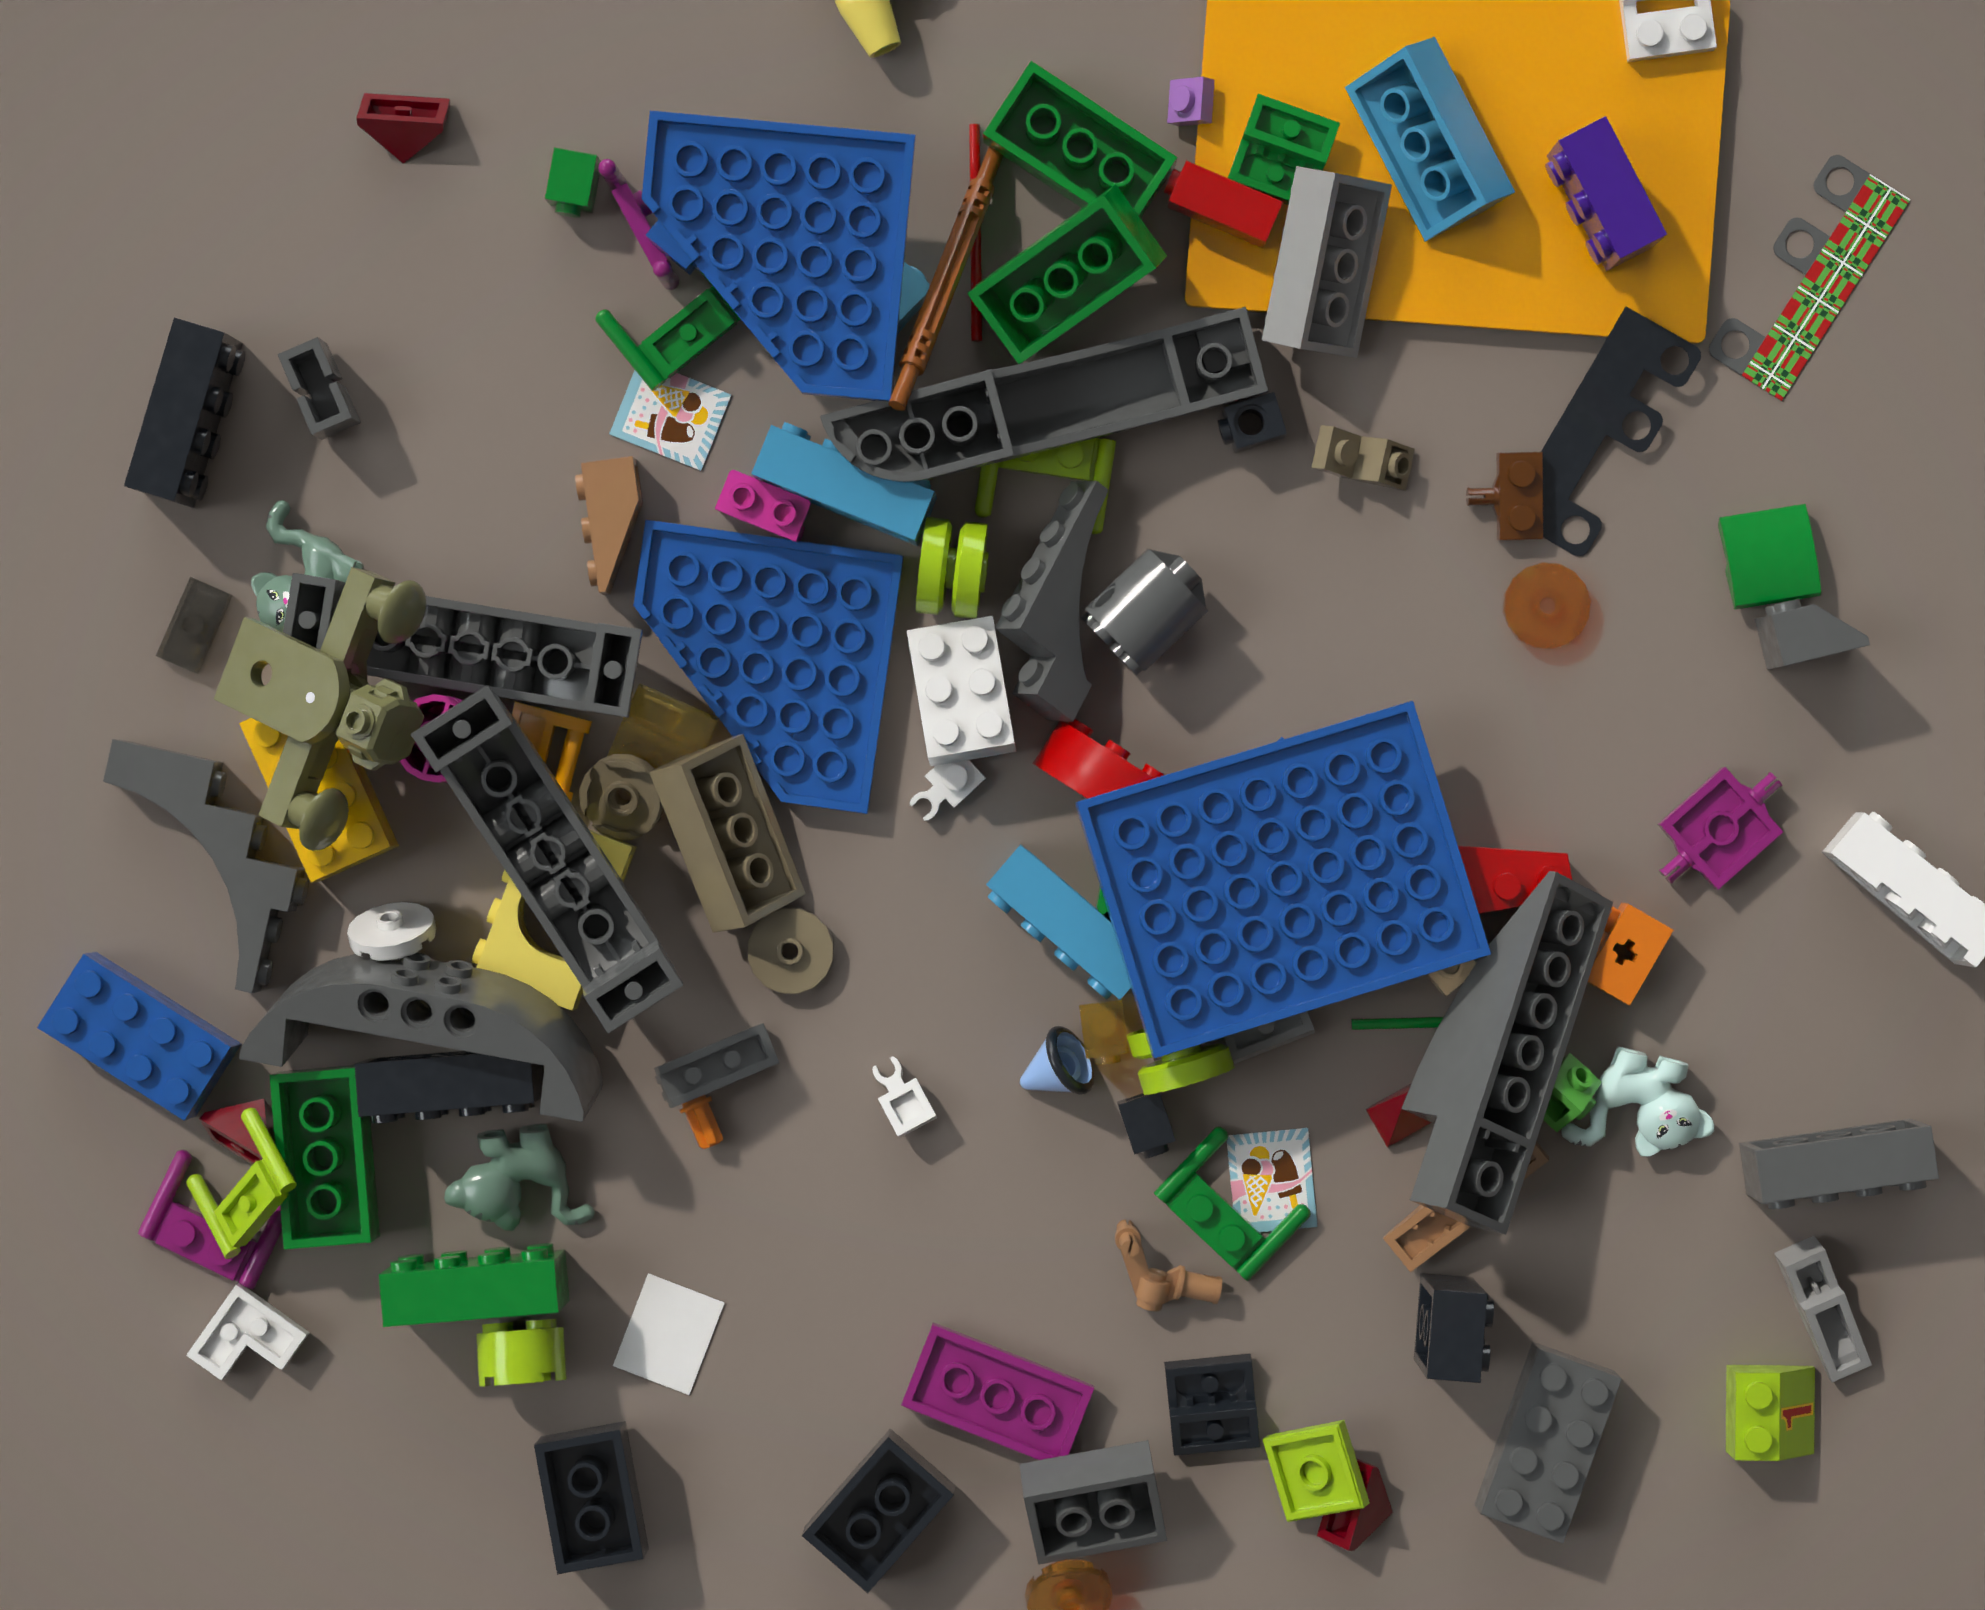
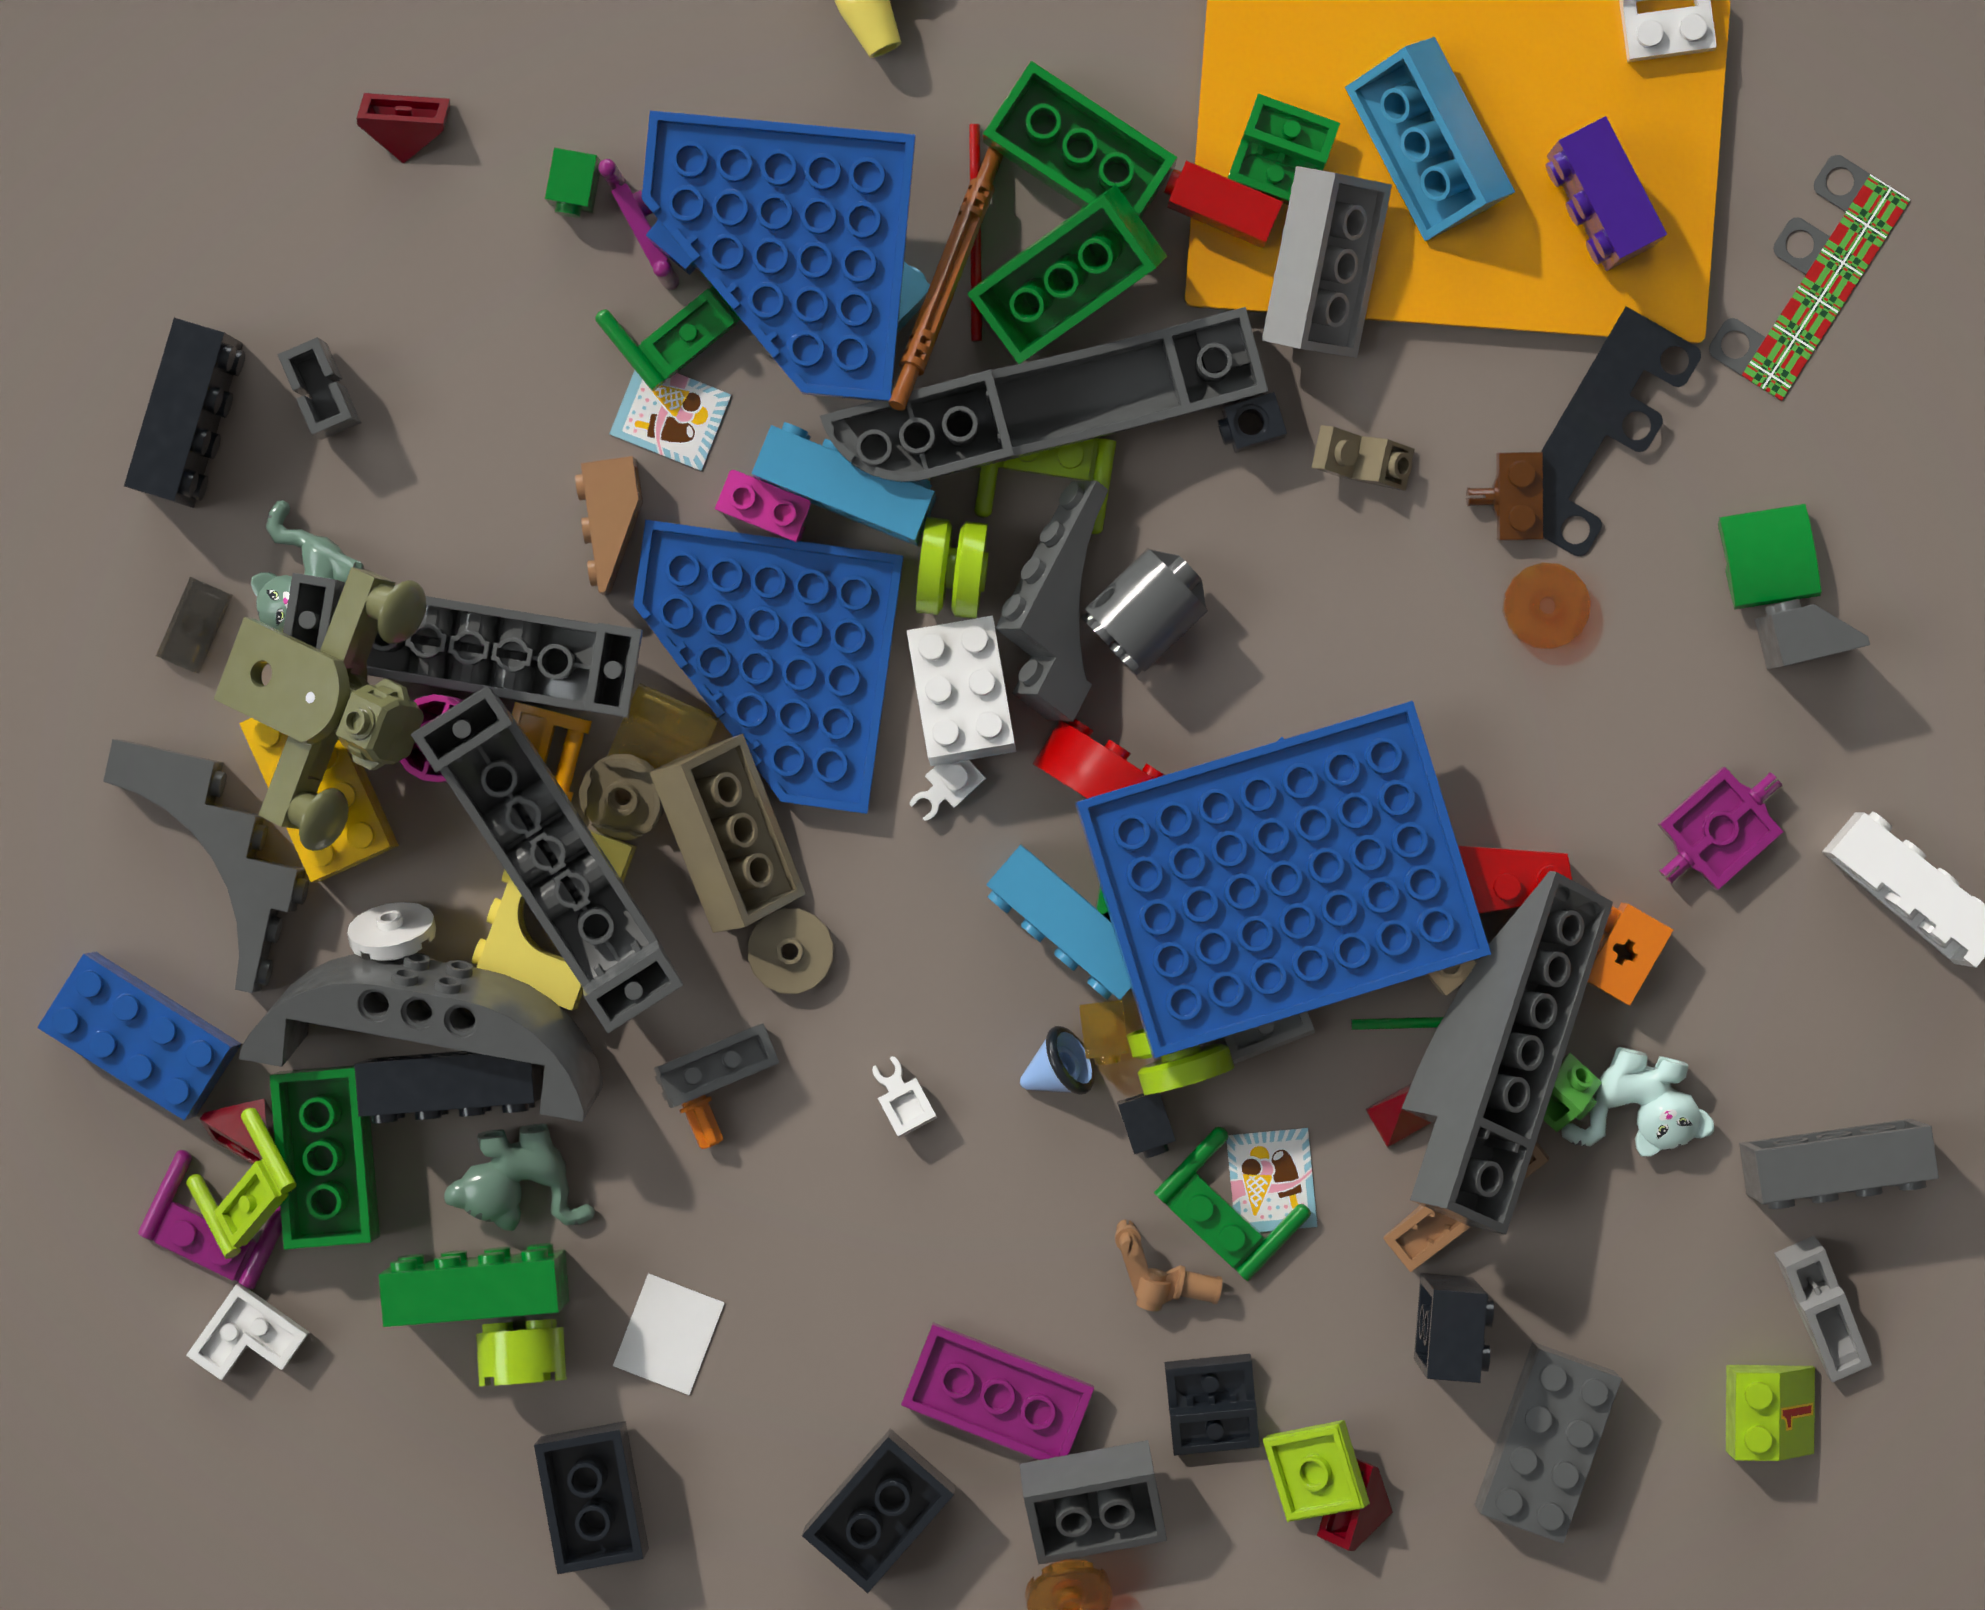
medium lavender plate [1167,76,1215,126] -> none

